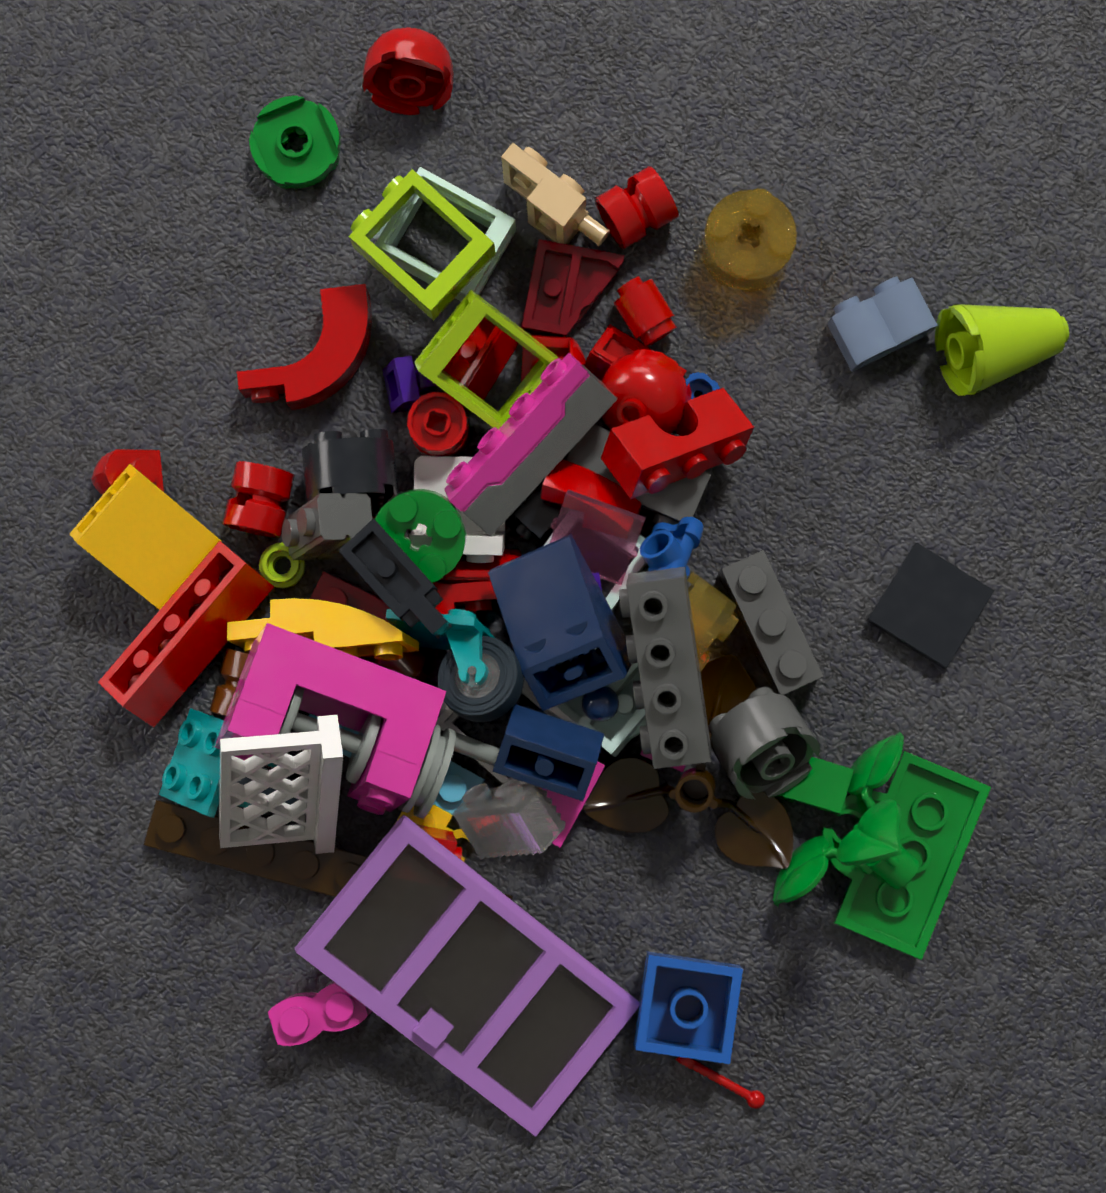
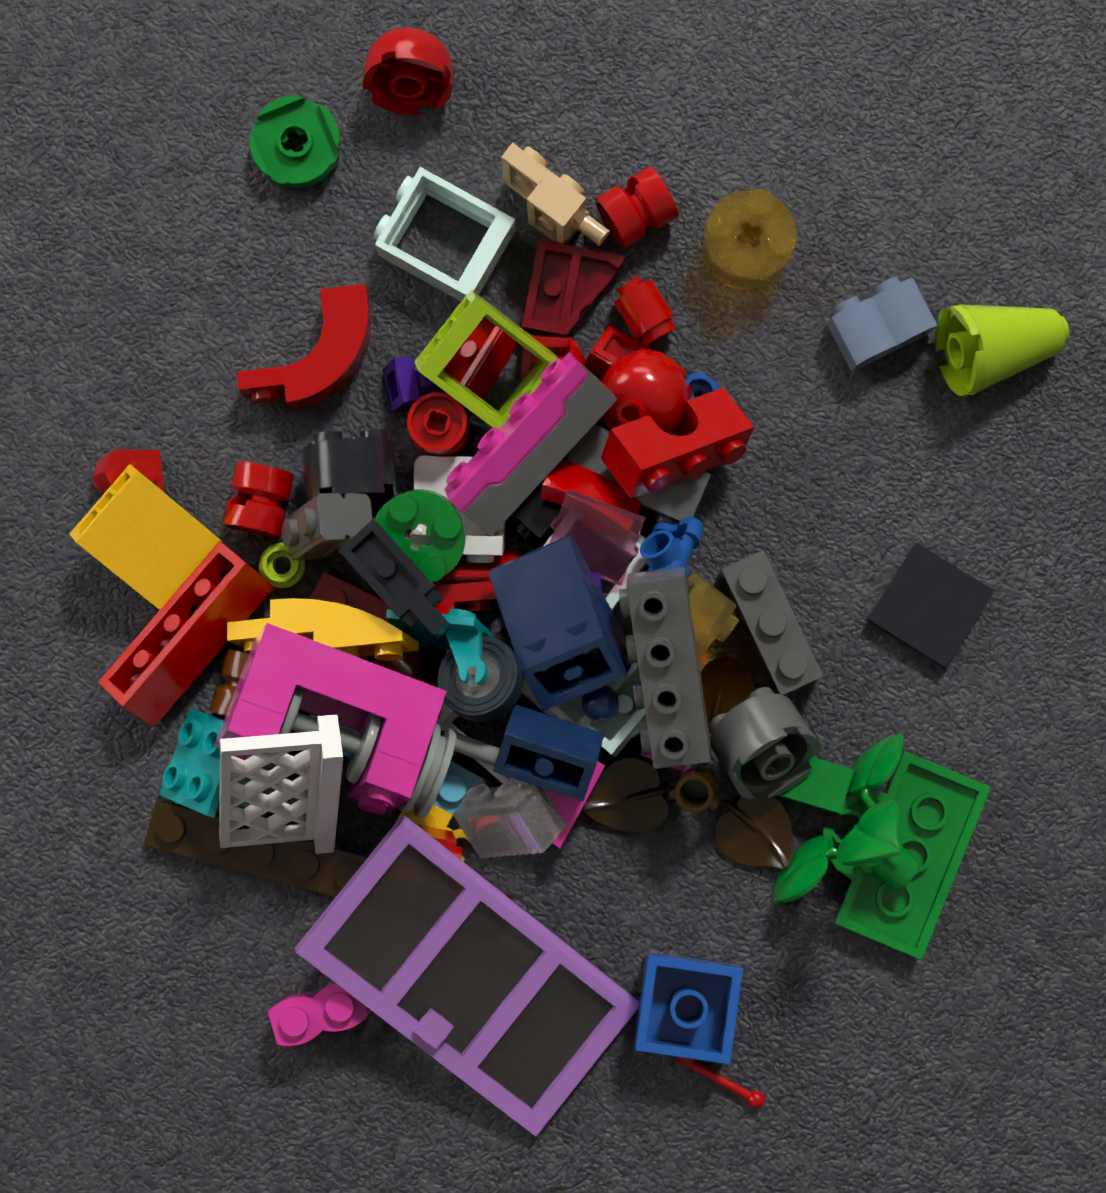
lime window [349,169,496,321] -> none

